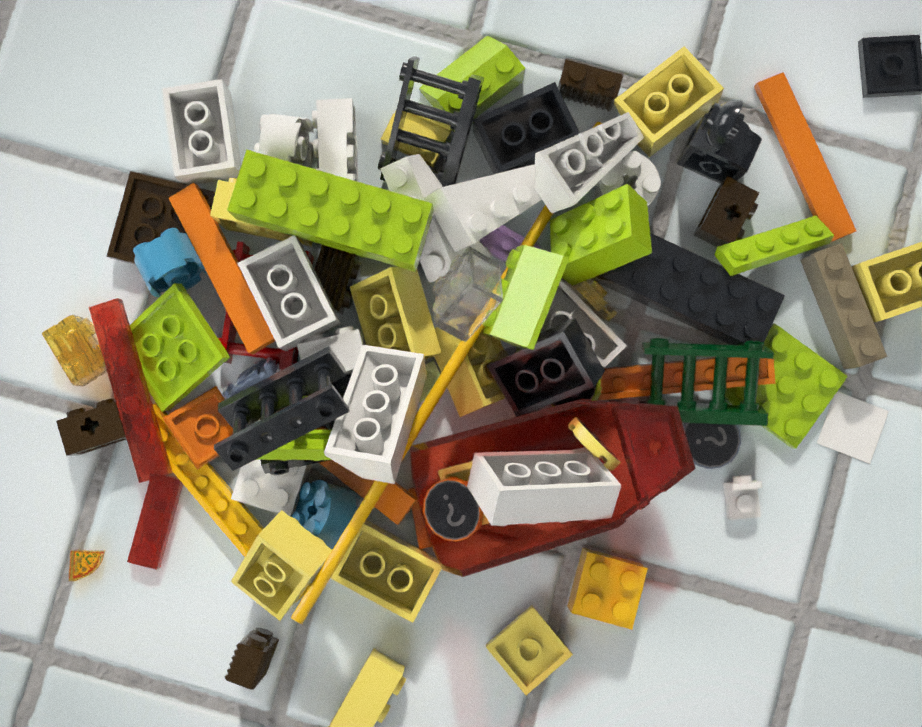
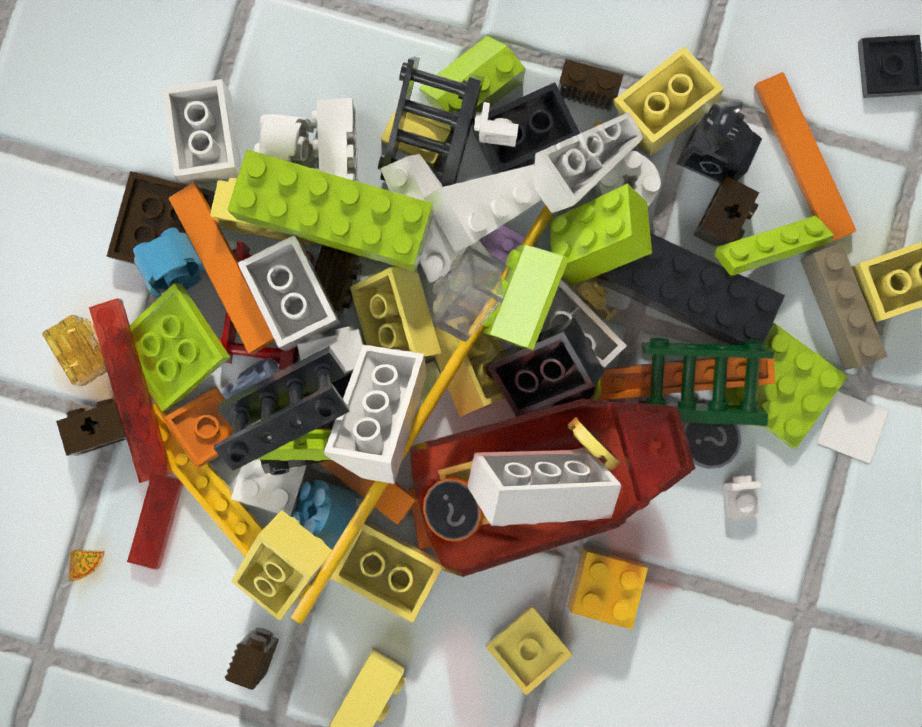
none -> white bracket [474,102,519,147]

